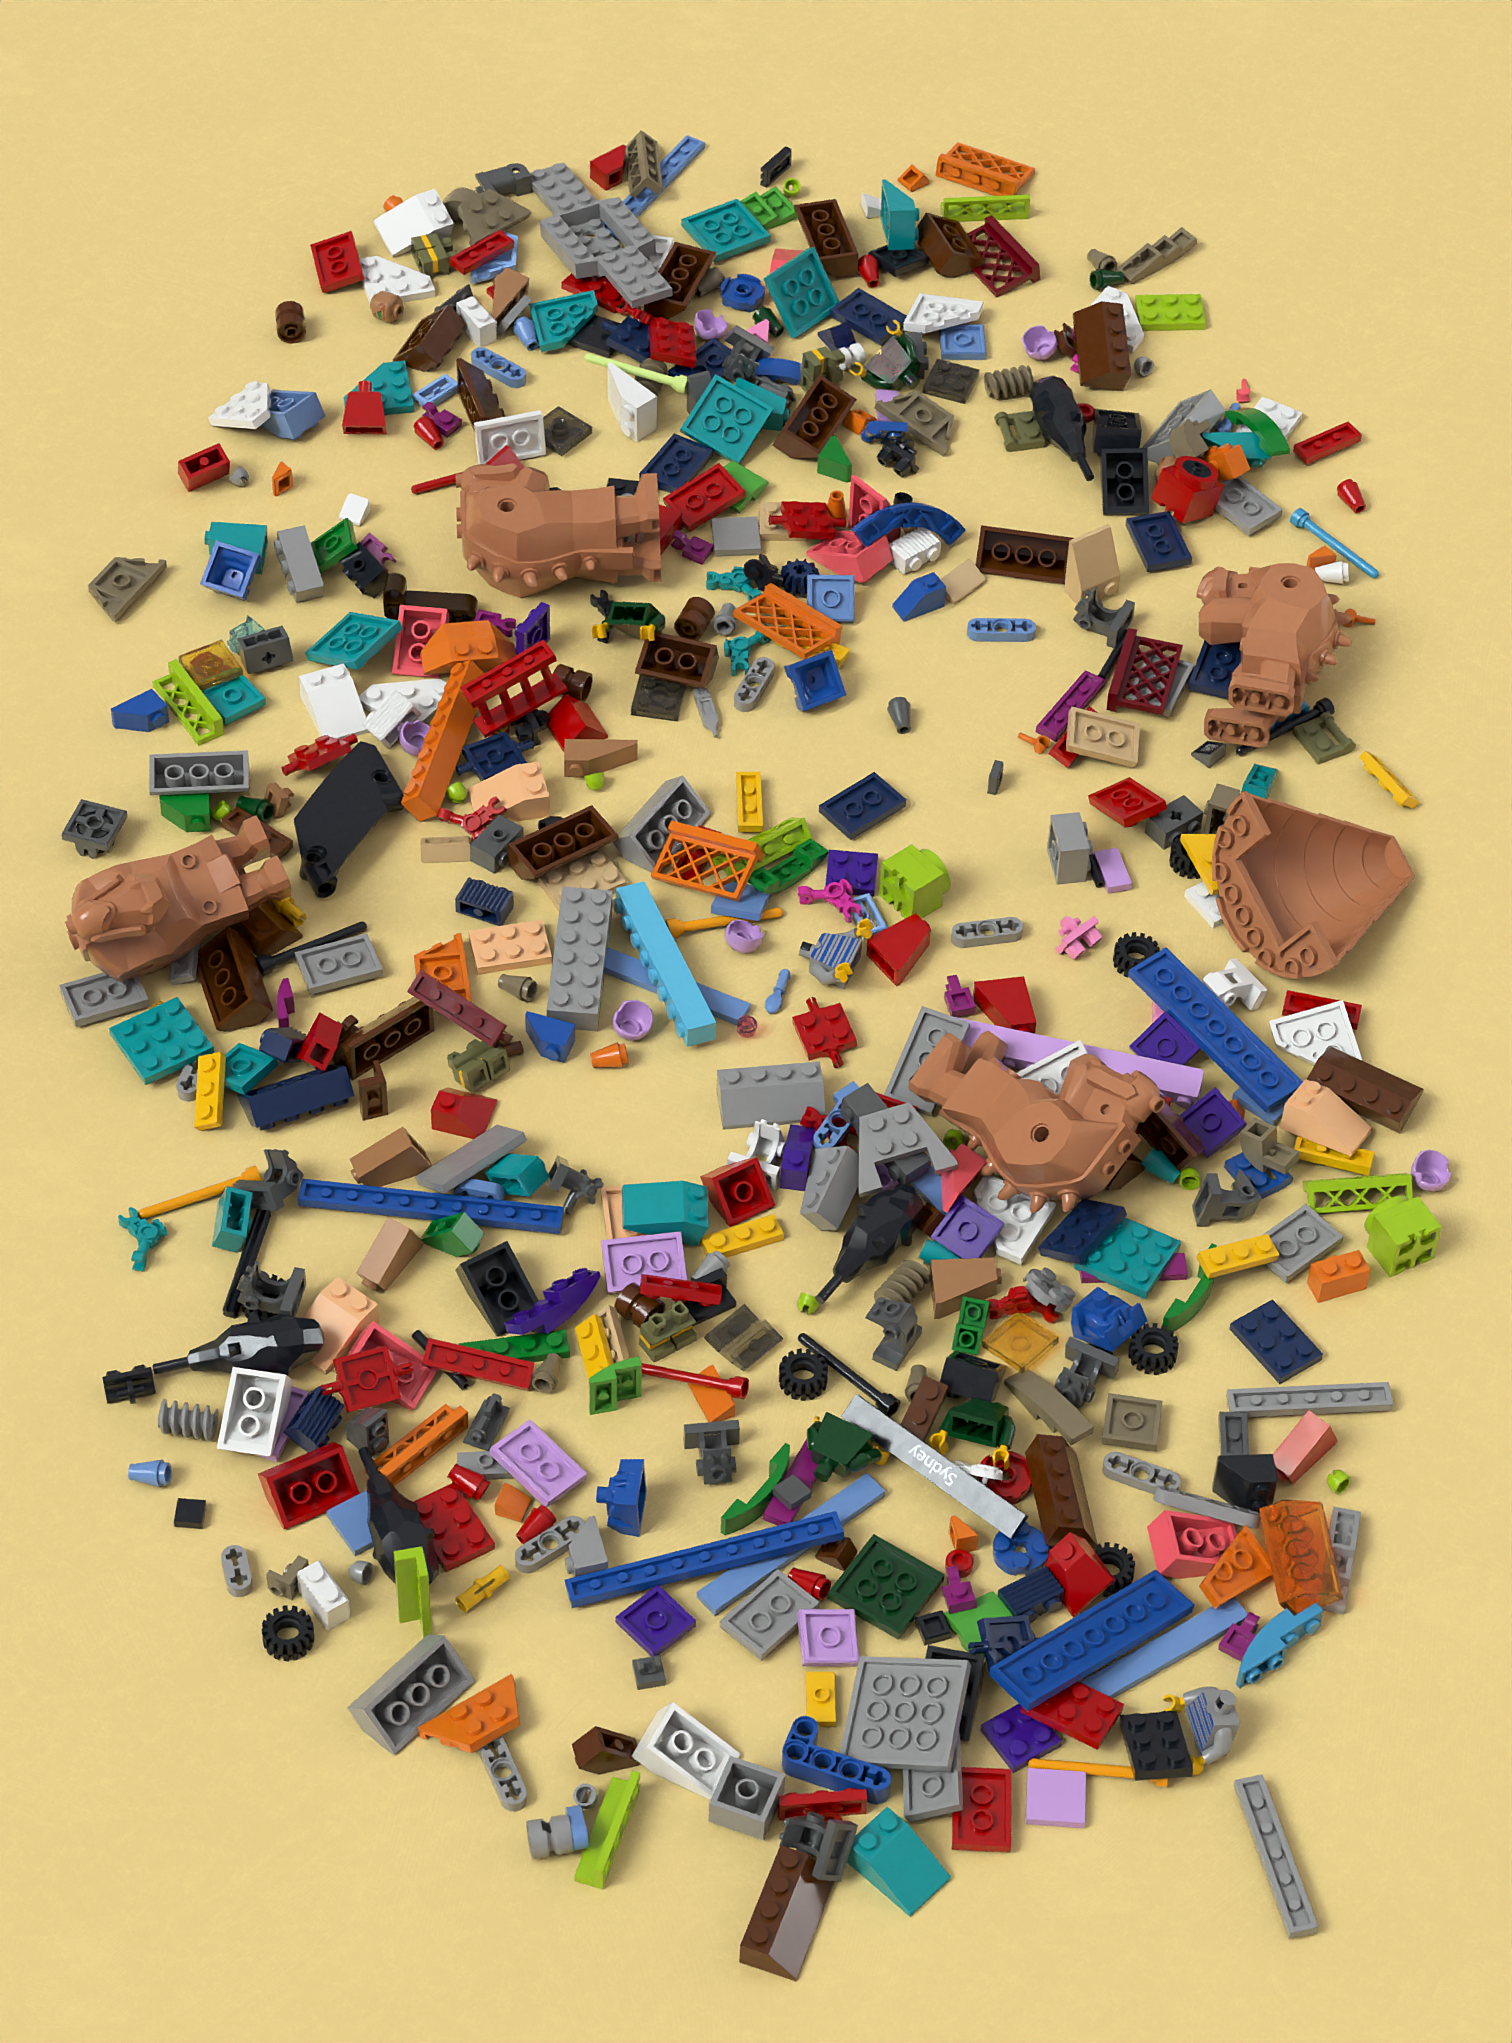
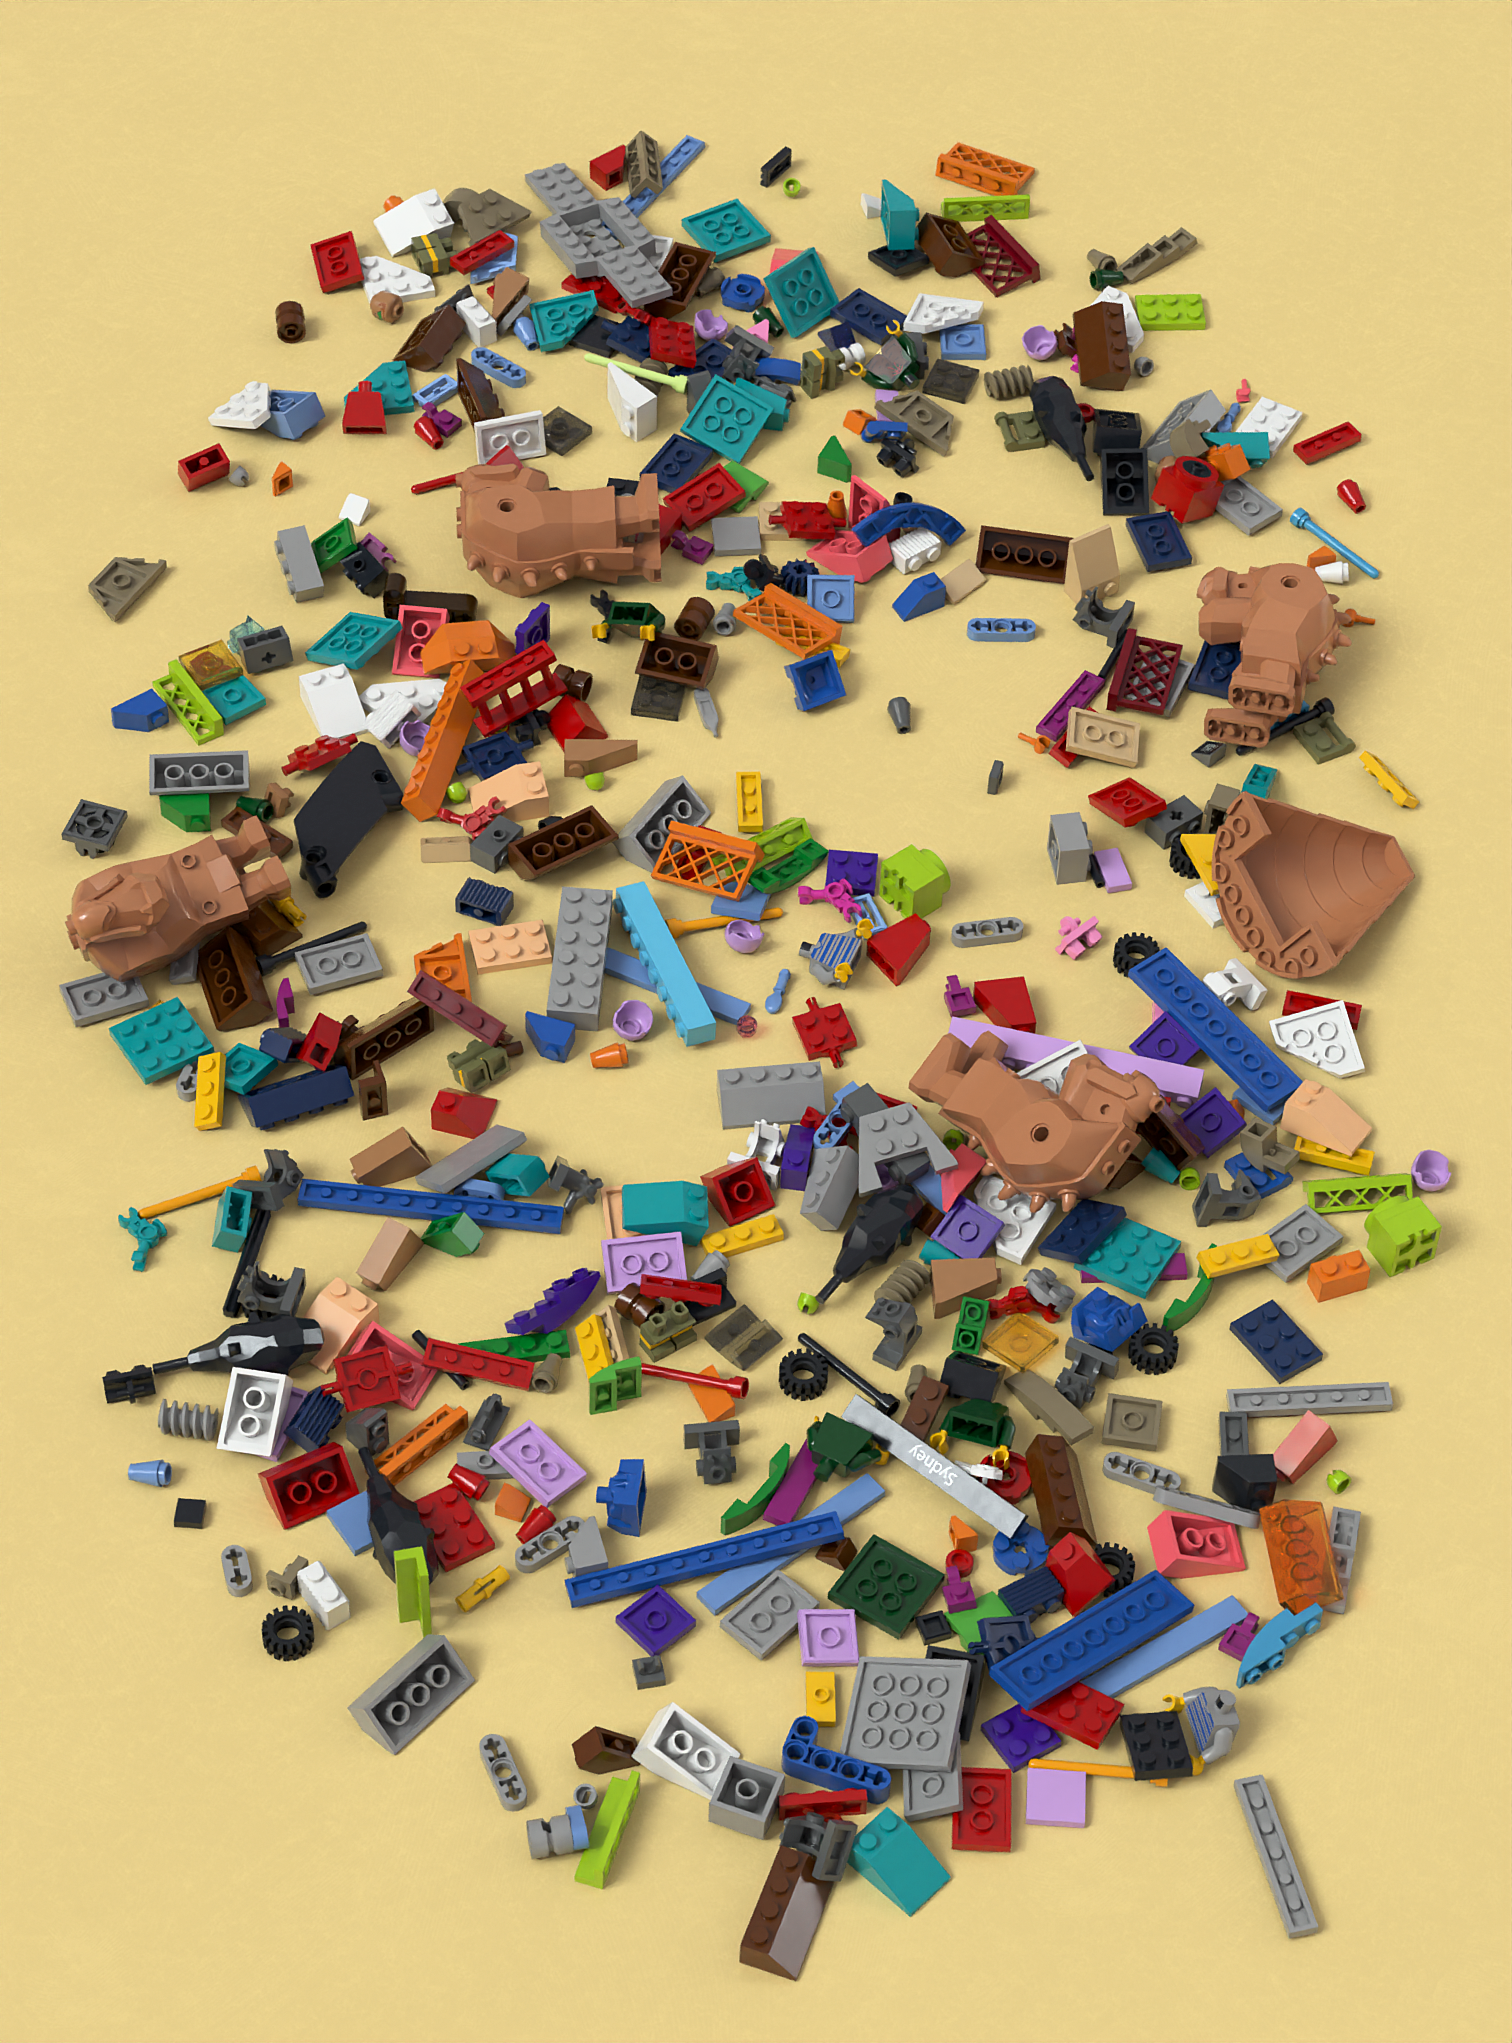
blue brick [200,541,263,601] -> none
teal slope [204,522,268,574] -> none
lime hinge [210,800,232,822] -> none
light grey hinge [349,1561,373,1585] -> none
orange wing [417,1674,520,1753] -> none
black slope [455,1241,539,1336] -> none
magenta plate [474,610,516,637] -> none
dark grey piece [475,163,532,197] -> none
dark tan cone [498,974,537,1001] -> none
tan plate [538,850,627,911] -> none
teal piece [724,624,772,676] -> none
light grey beam [734,657,774,712] -> none
bright green slope [740,186,797,229] -> none
reddish brown slope [772,374,857,458] -> none
dark grey tile [772,1474,812,1511] -> none
red cone [788,1567,831,1601] -> none
reddish brown slope [794,199,859,278] -> none
dark blue plate [819,772,906,840] -> none
red cone [858,255,880,288] -> none
light grey plate [884,1006,970,1116] -> none
orange slope [897,164,930,192] -> none
orange wing [1199,1525,1279,1609] -> none
green slope [1225,408,1290,457] -> none
reddish brown slope [1307,1047,1424,1134] -> none

